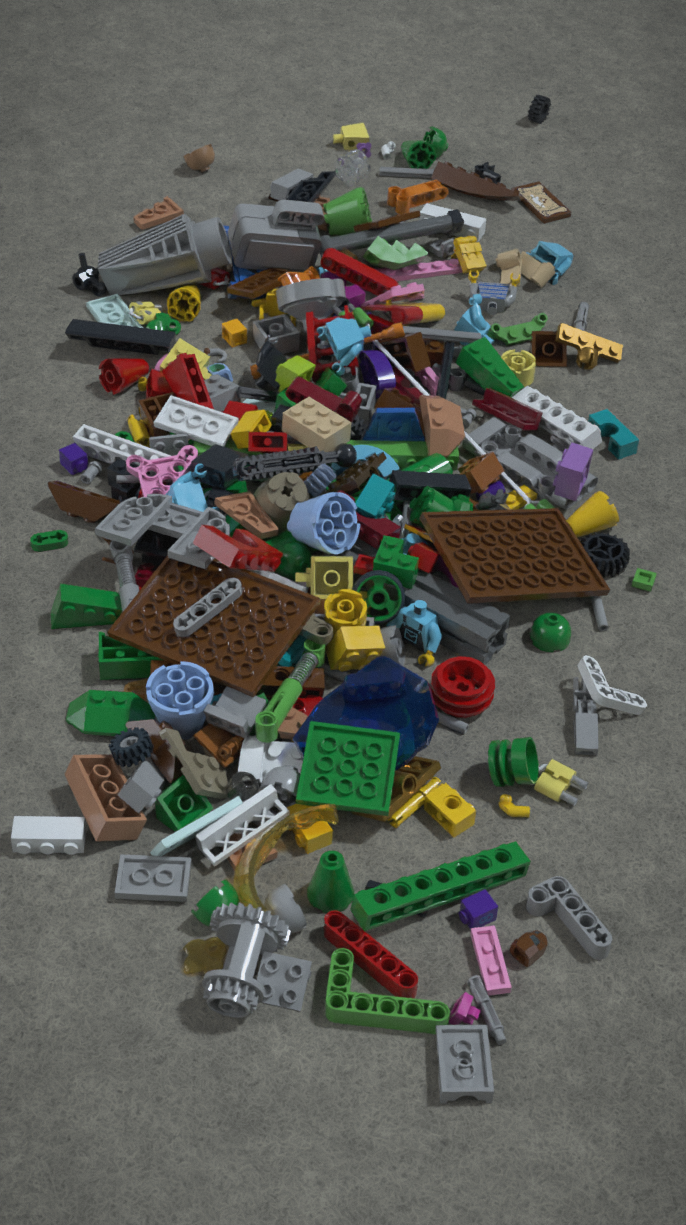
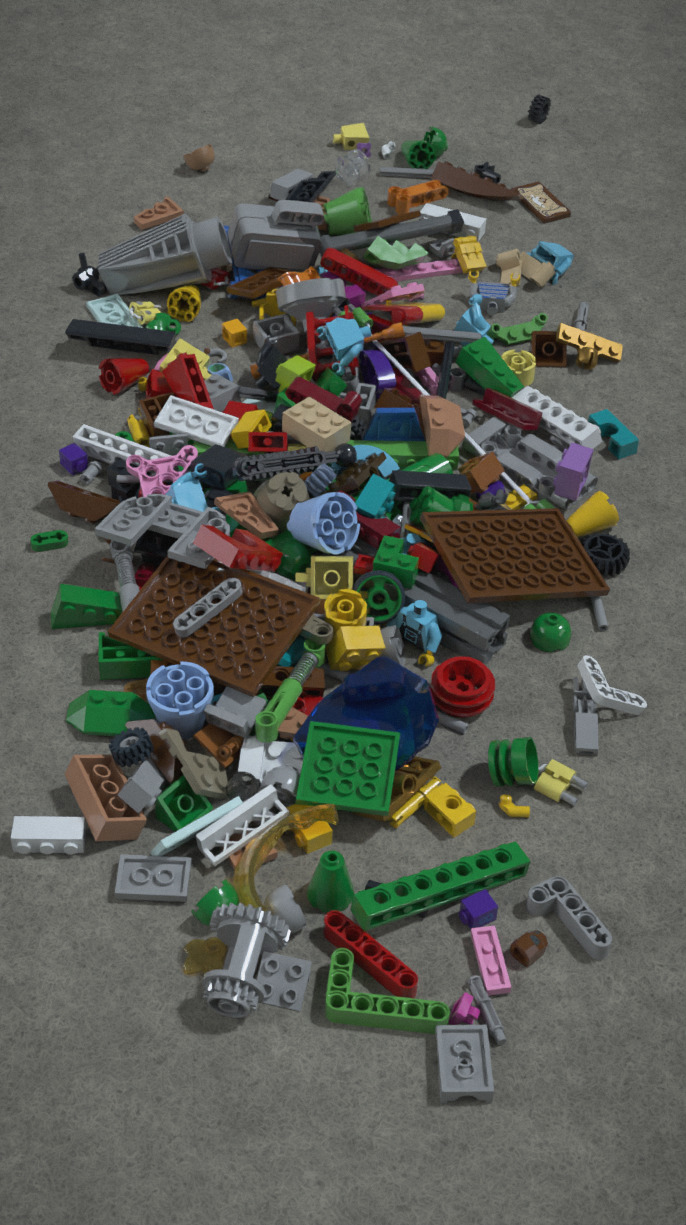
bright green plate [632,568,657,592] -> none

